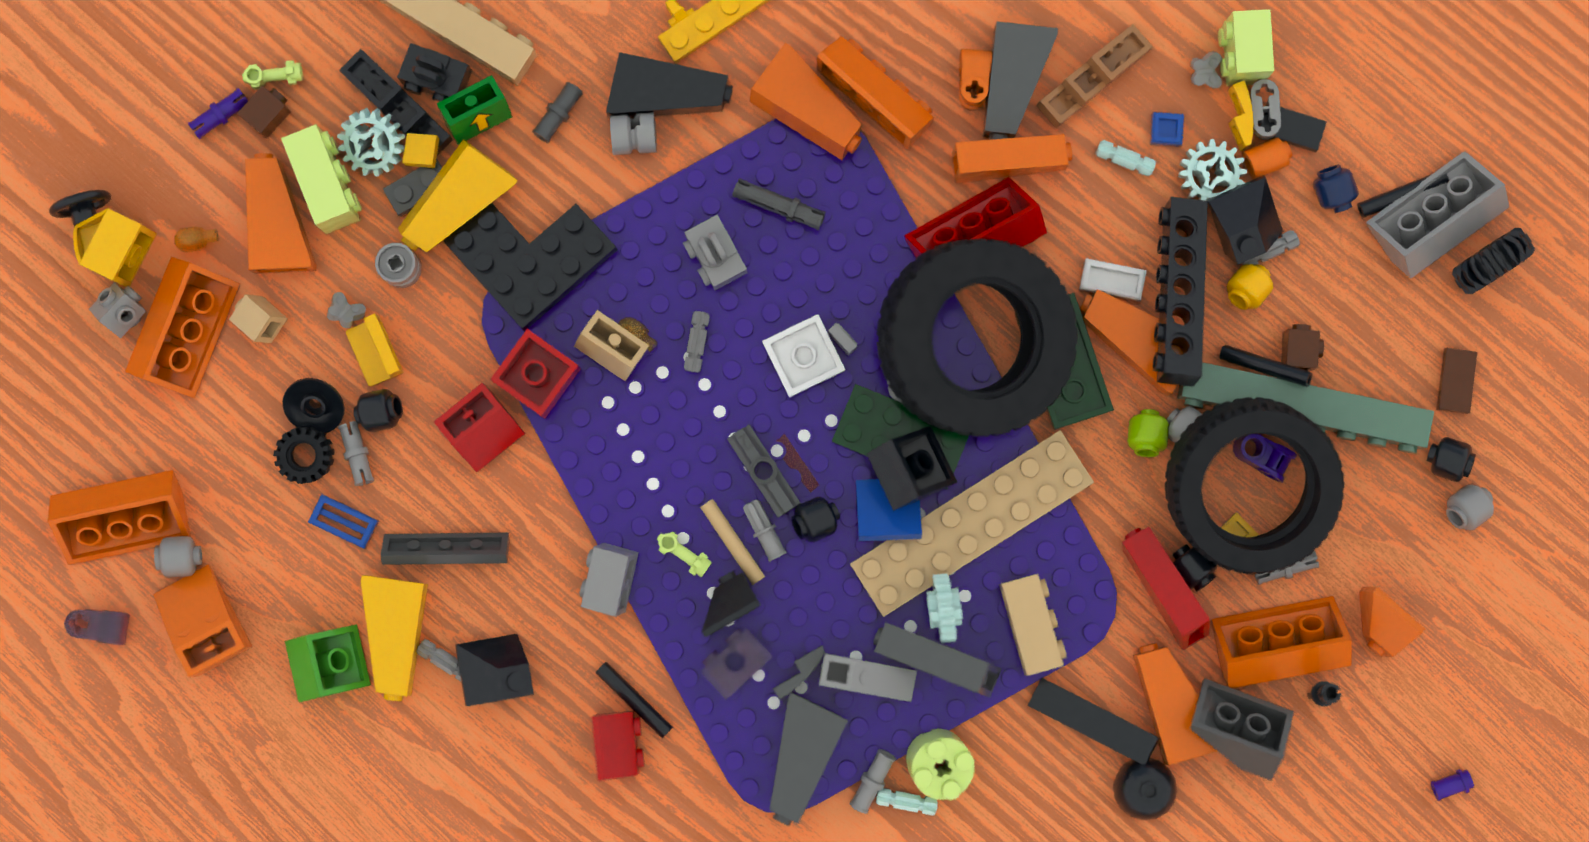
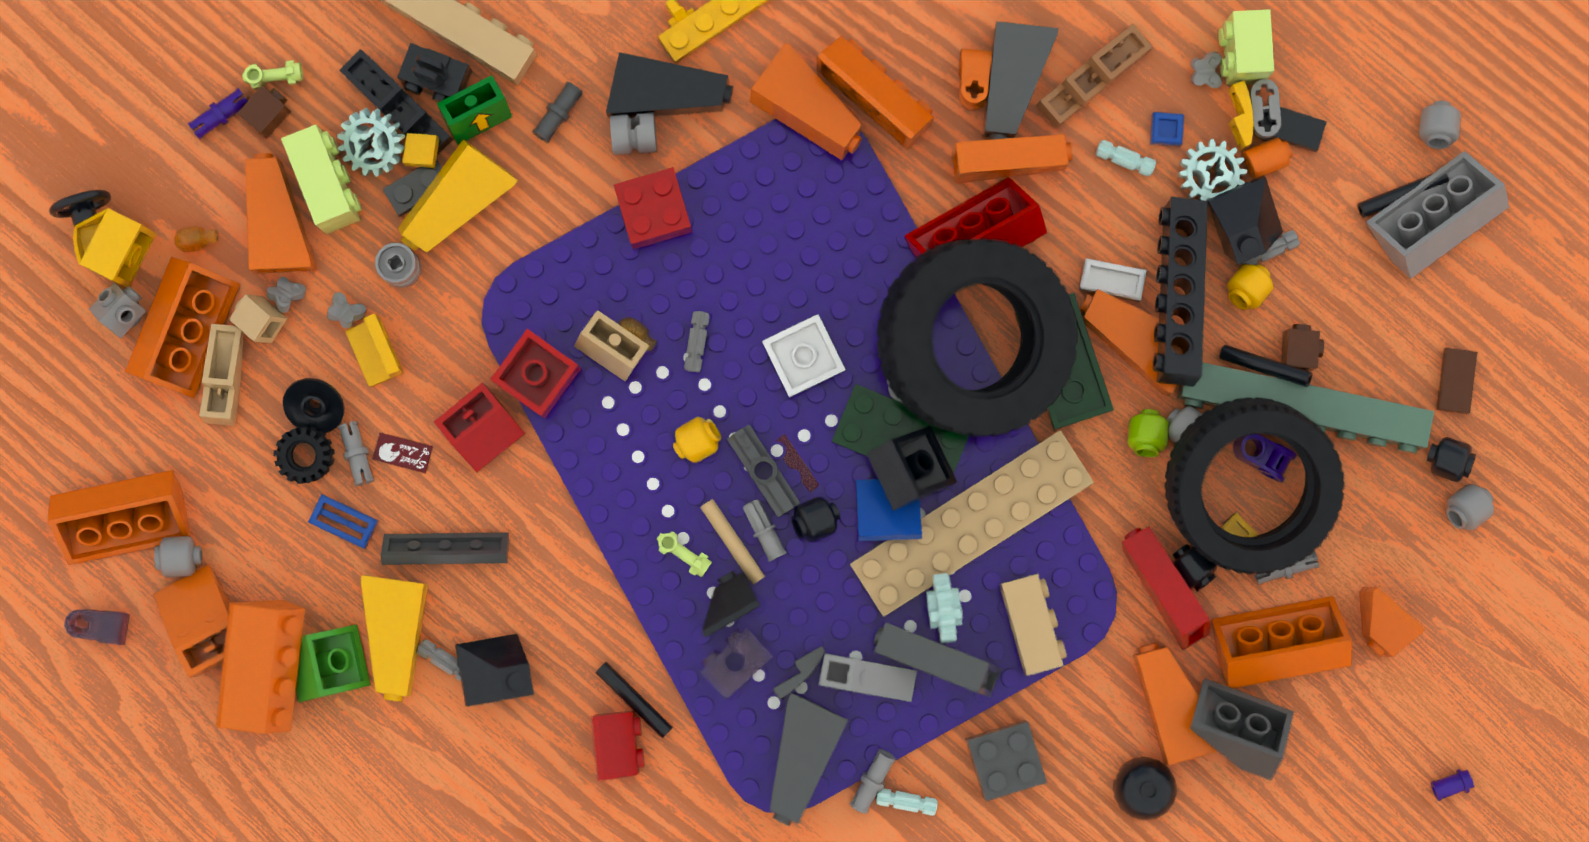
black head [354,389,403,432] -> none
black plate [443,203,618,332] -> none
light grey brick [580,543,639,617] -> none
light grey brick [683,215,747,290] -> none
dark grey pin [732,178,826,231] -> none
light grey tile [828,323,857,356] -> none
yellowish green brick [906,728,974,800] -> none
black slope [1028,678,1160,764] -> none
black axle [1308,681,1341,707] -> none
dark blue head [1313,165,1359,213] -> none
black gear [1452,228,1535,294] -> none
none -> tan slope [199,324,243,426]
none -> orange slope [216,600,305,734]
none -> light grey piece [266,277,306,313]
none -> dark red sticker [373,433,433,473]
none -> red brick [614,167,692,250]
none -> yellow head [673,417,721,463]
none -> dark grey brick [965,720,1047,801]
none -> light grey head [1419,101,1461,149]

